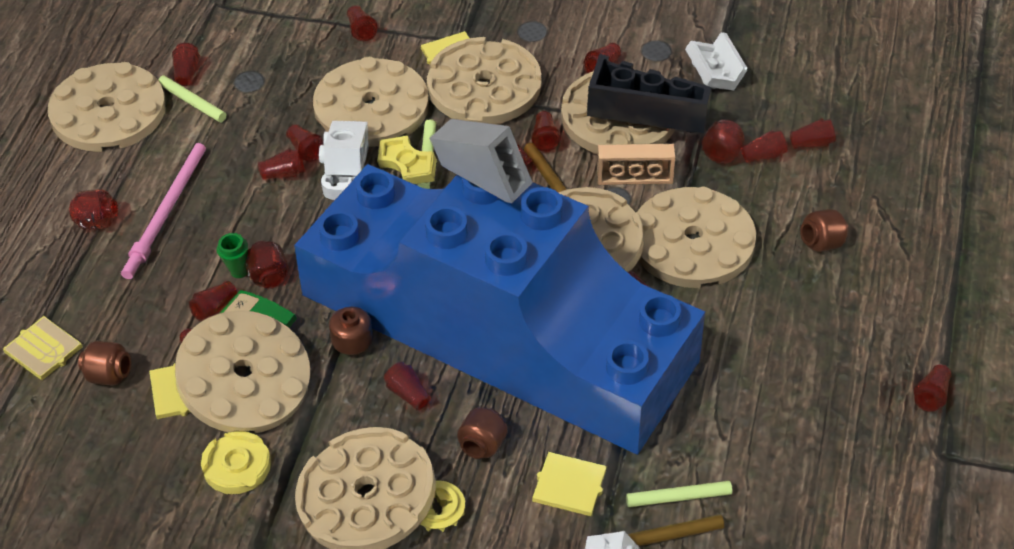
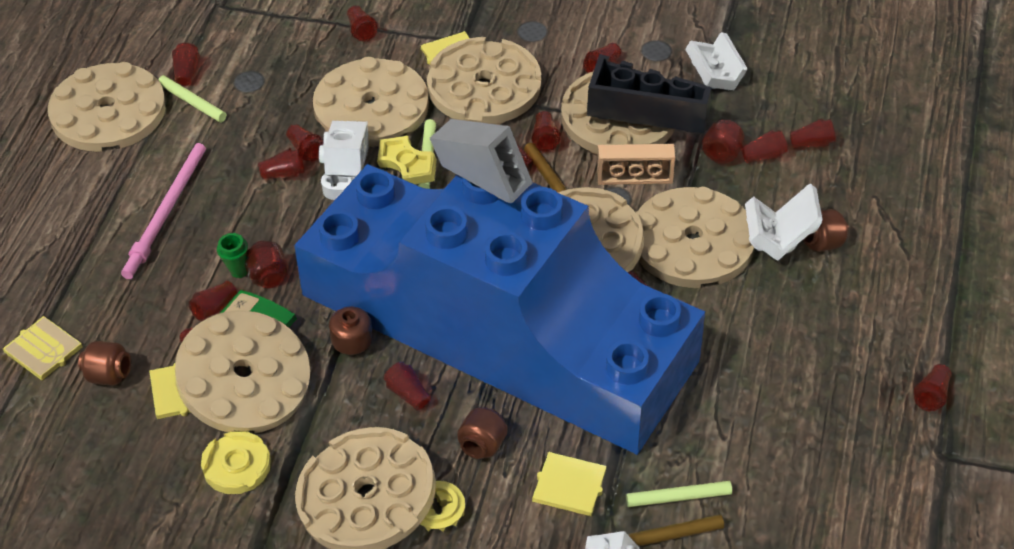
clear red head [69,189,118,230] -> none
none -> white bracket [745,184,823,261]

